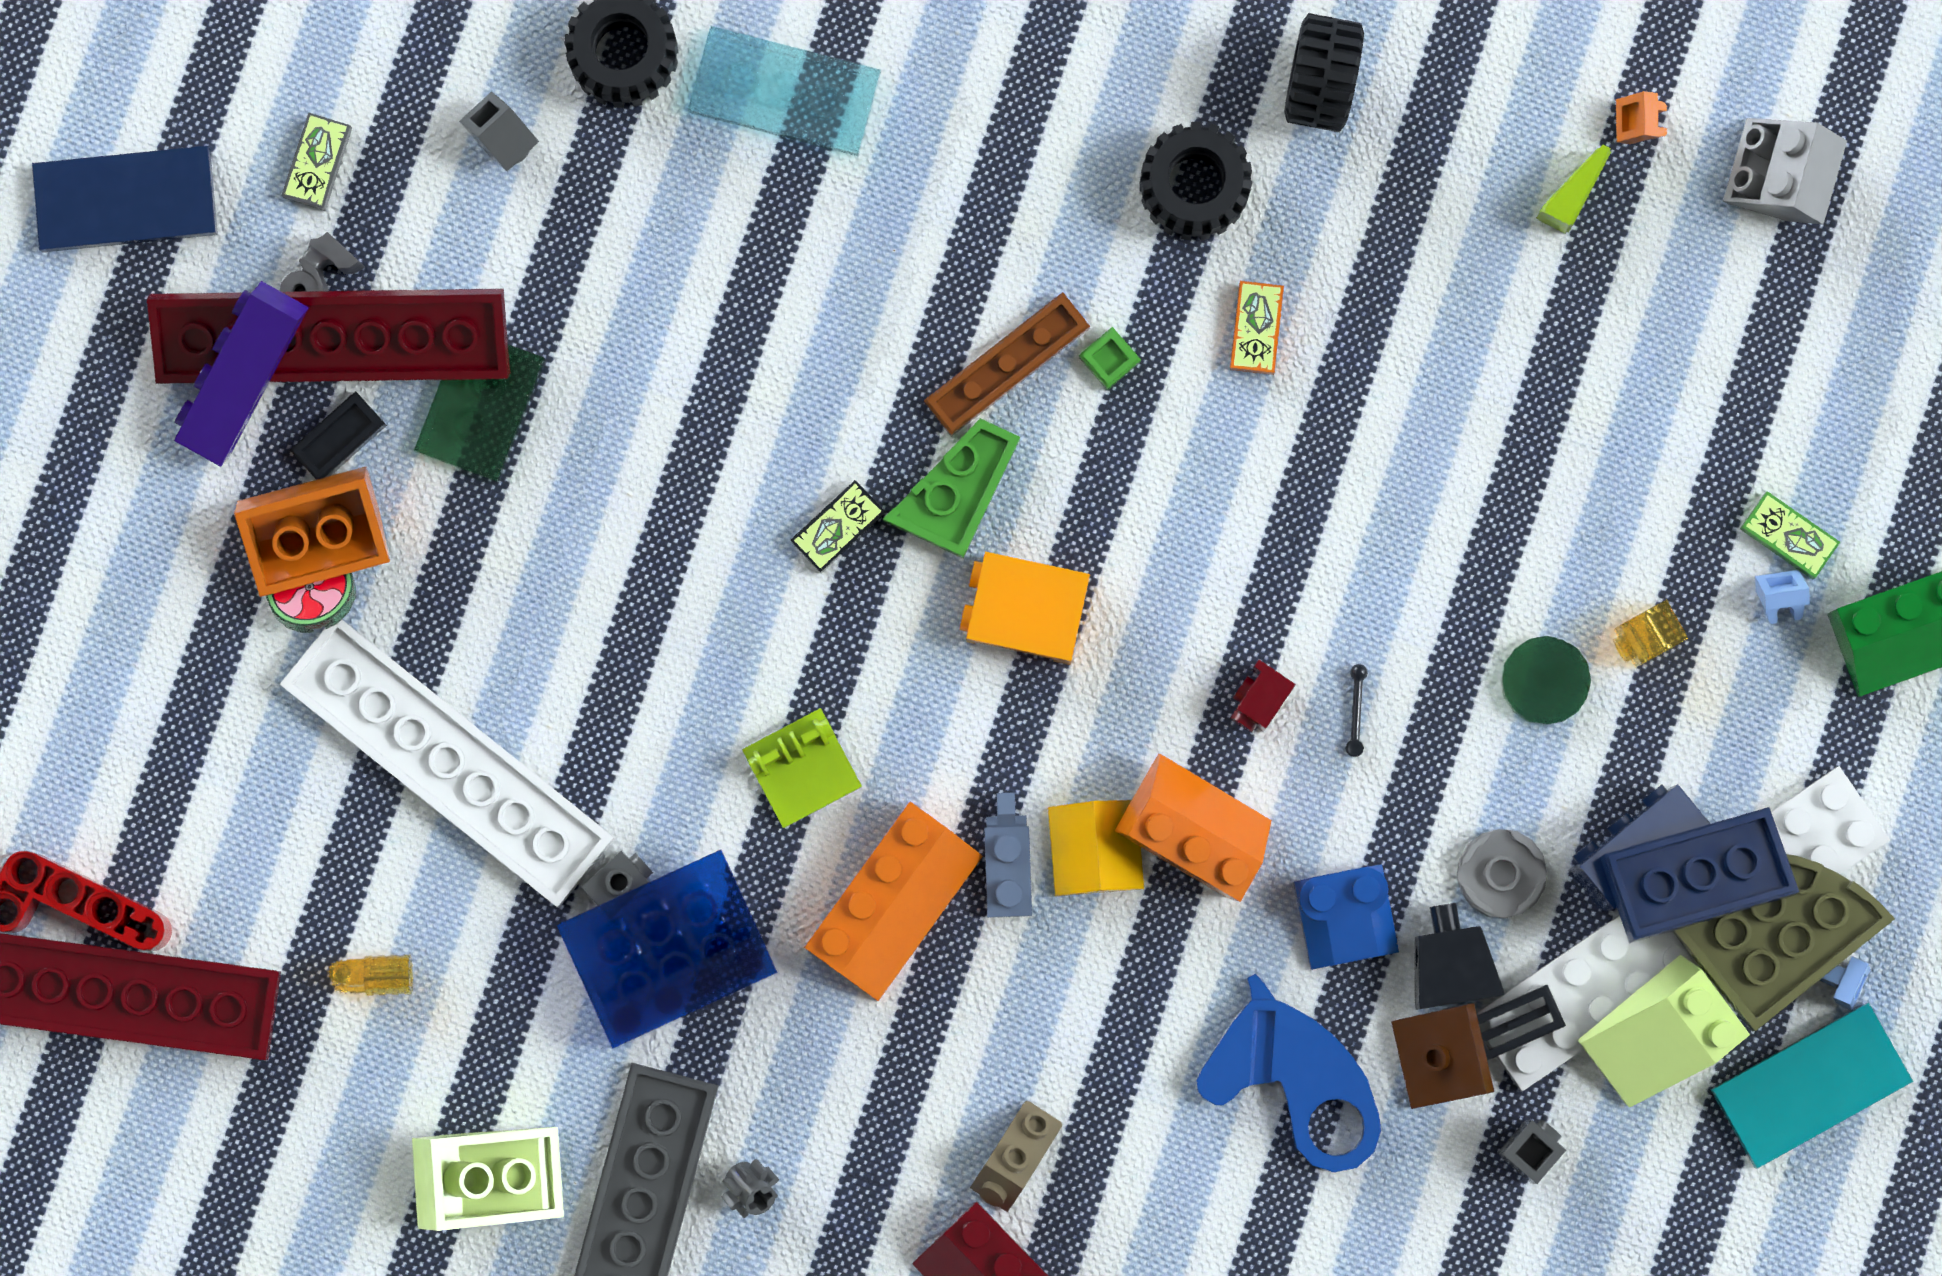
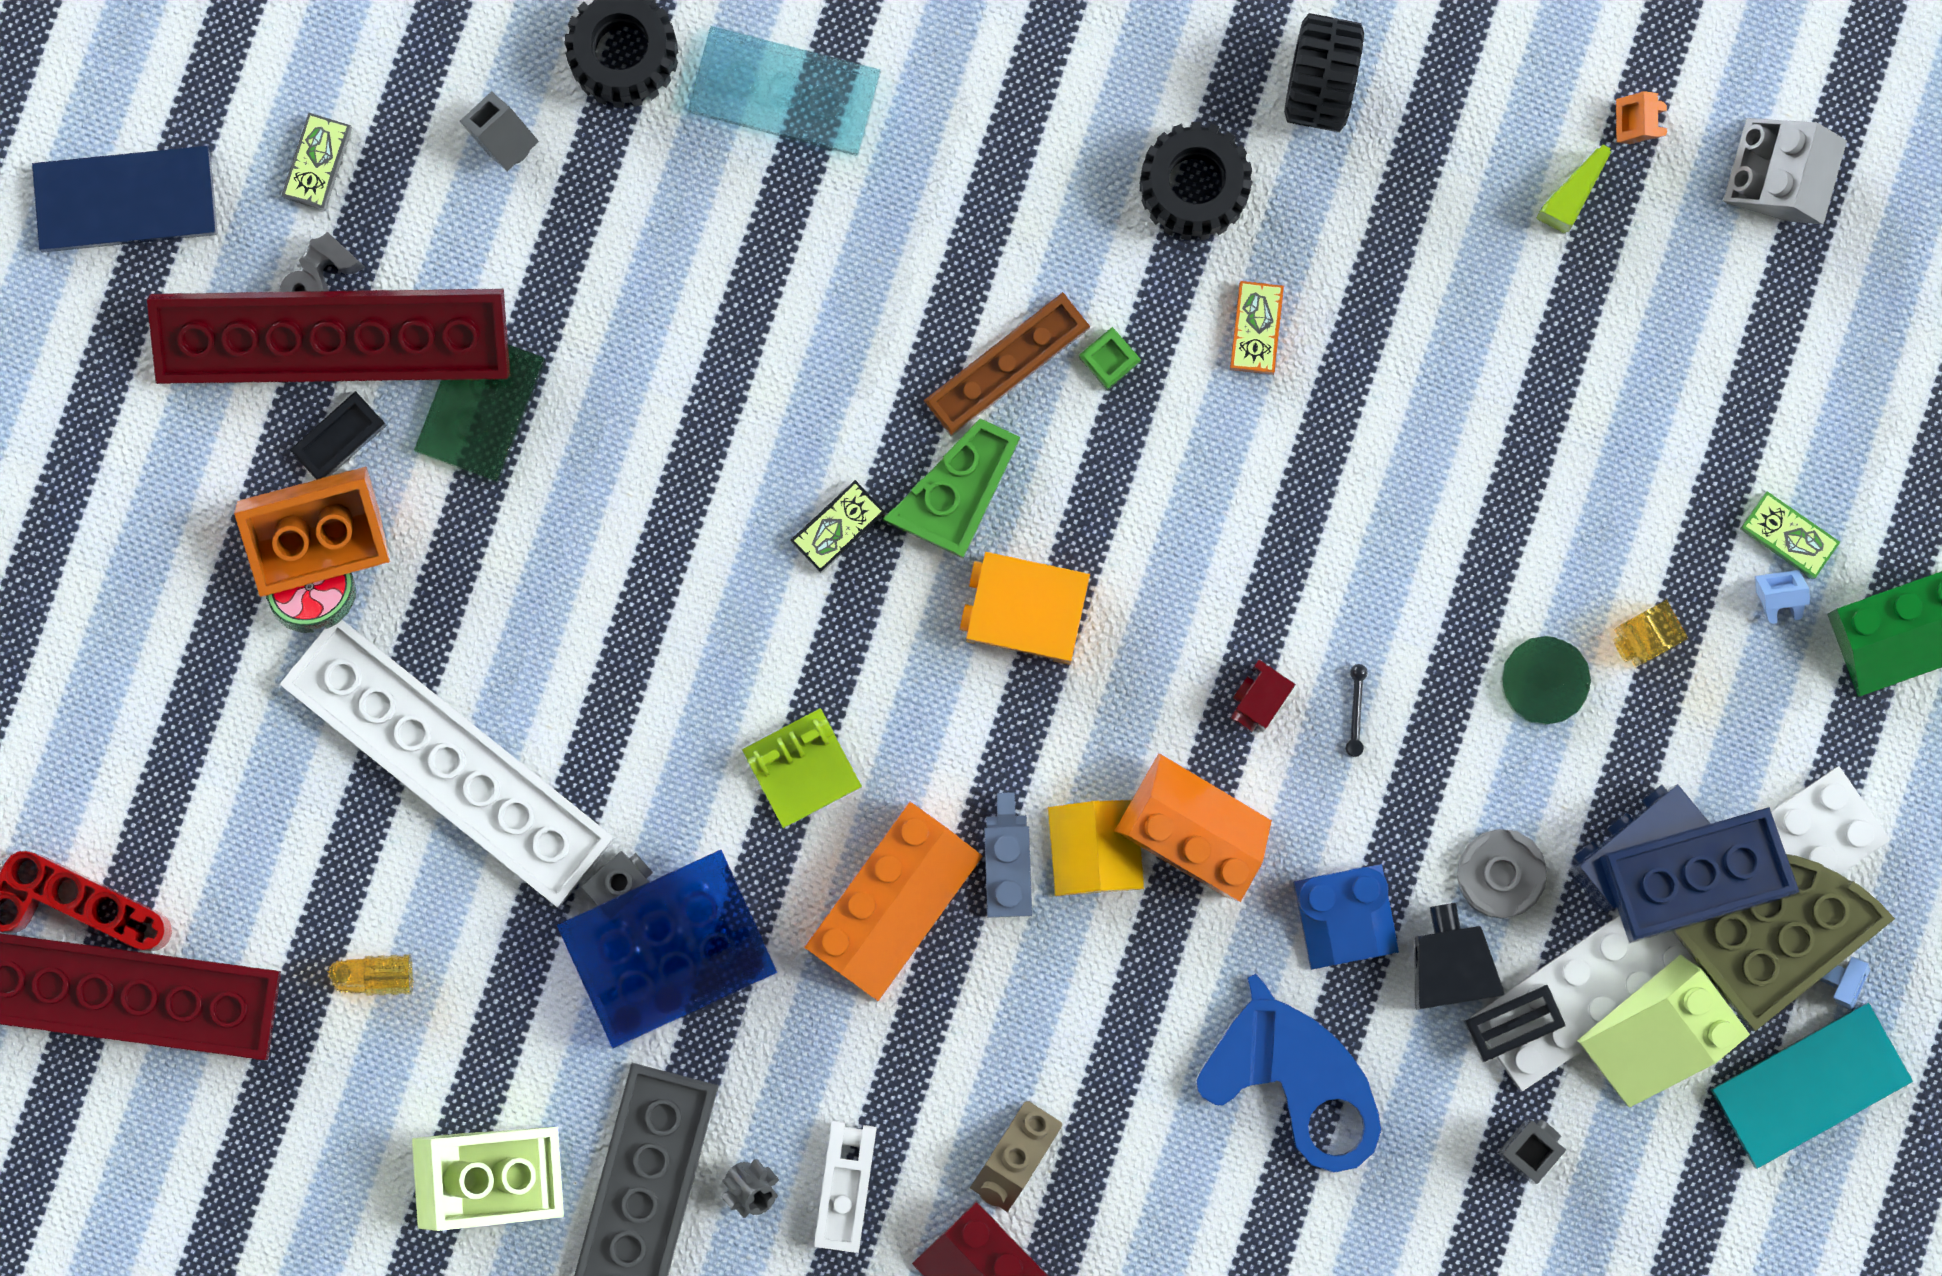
dark purple brick [174,281,309,467] -> none
reddish brown plate [1391,1003,1494,1109] -> none
none -> white plate [814,1121,877,1253]

